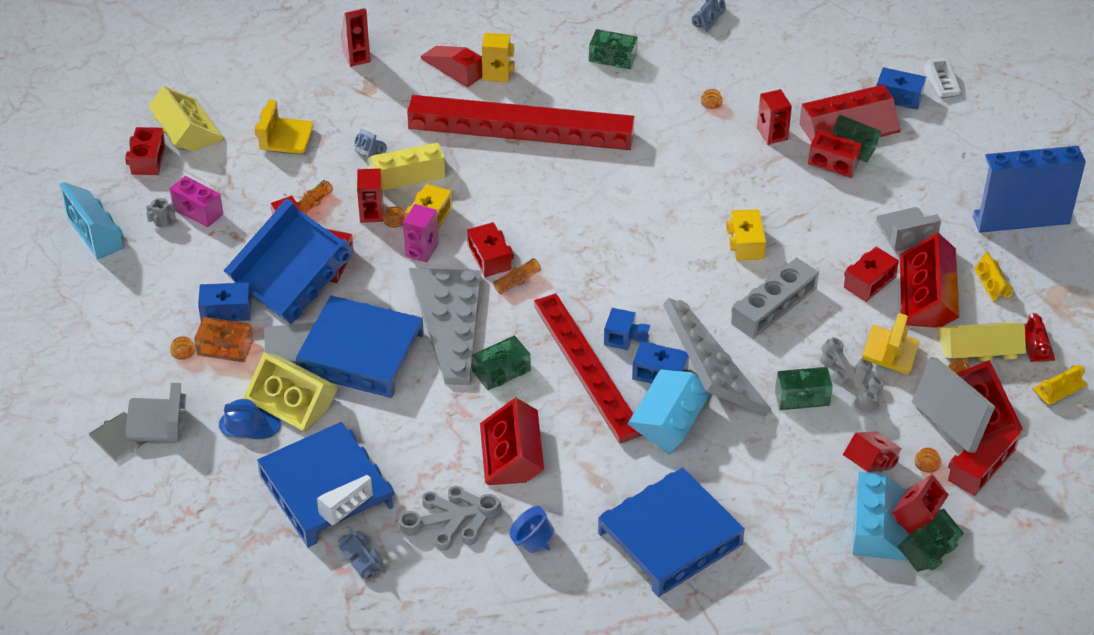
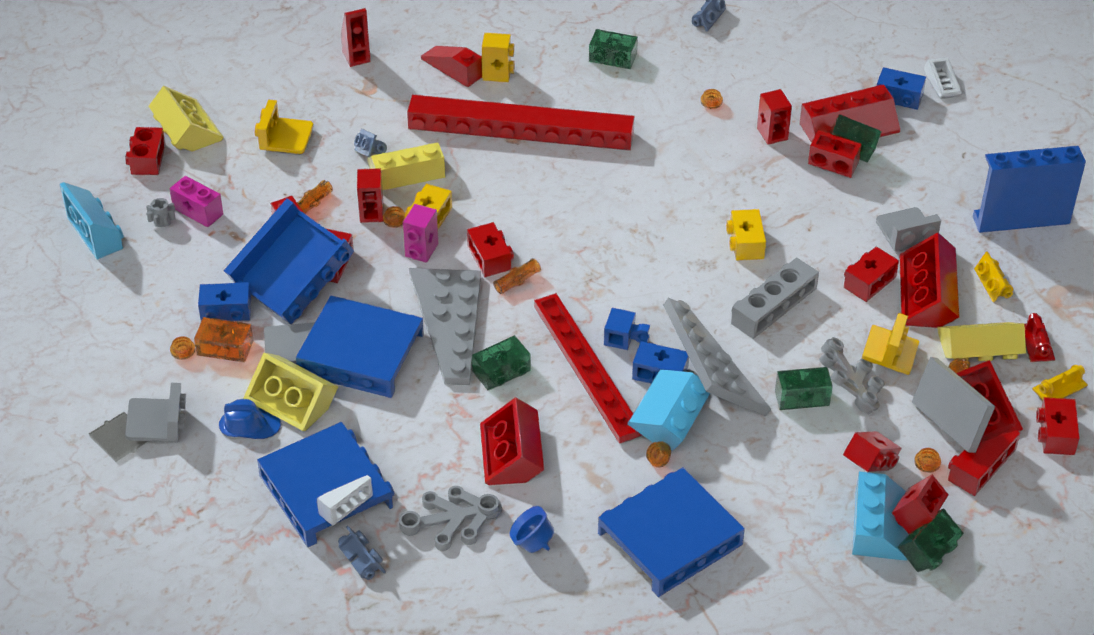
none -> clear orange plate [646,441,671,468]
none -> red brick [1036,397,1080,455]

